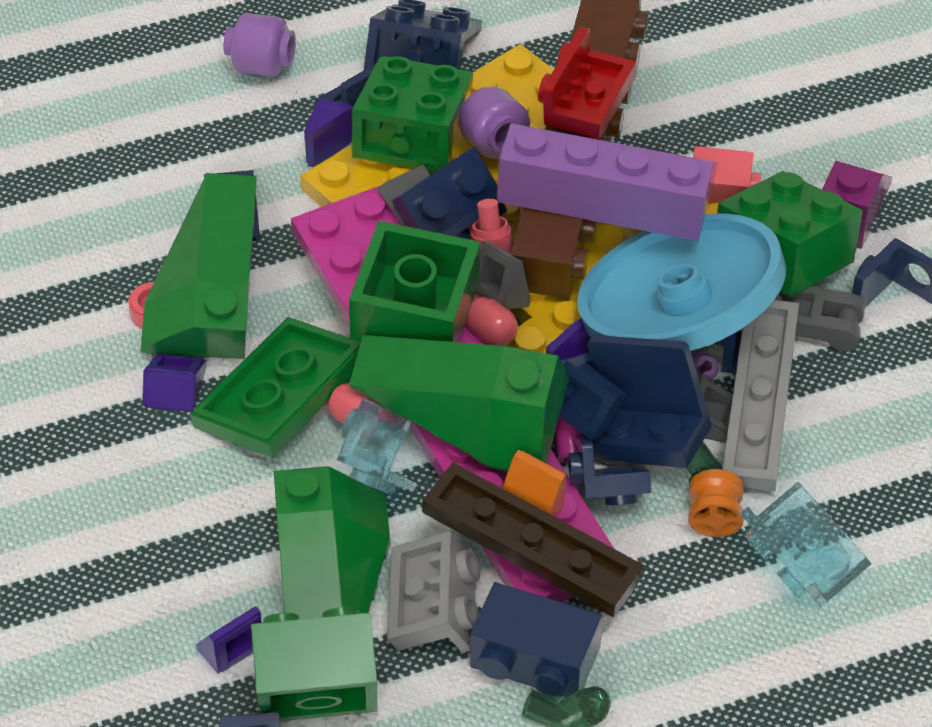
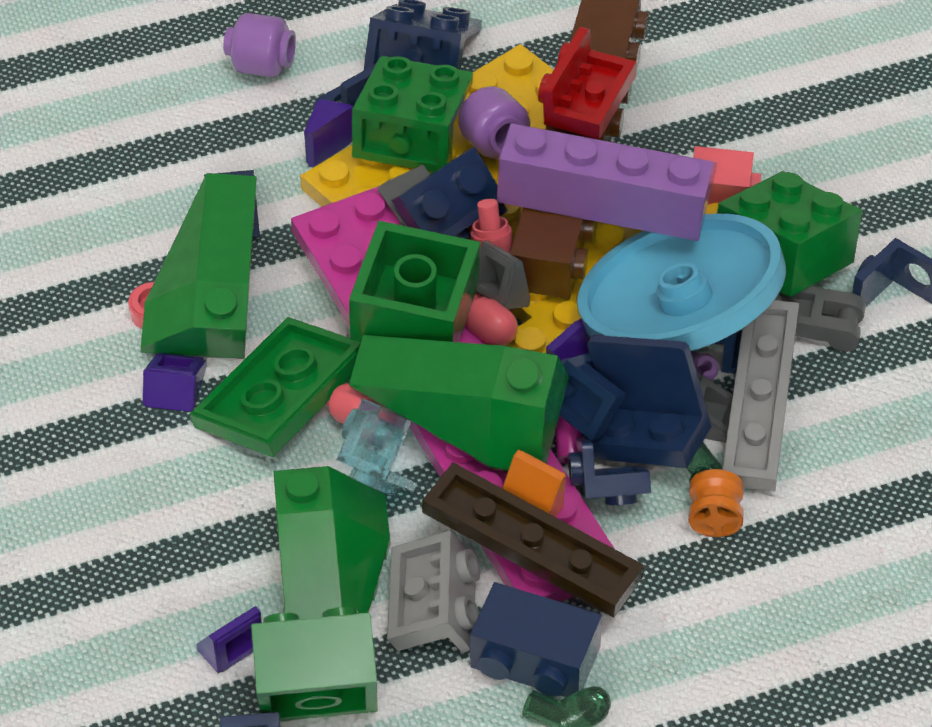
clear light blue bracket [739,481,872,608] -> none
magenta slope [822,160,892,249] -> none

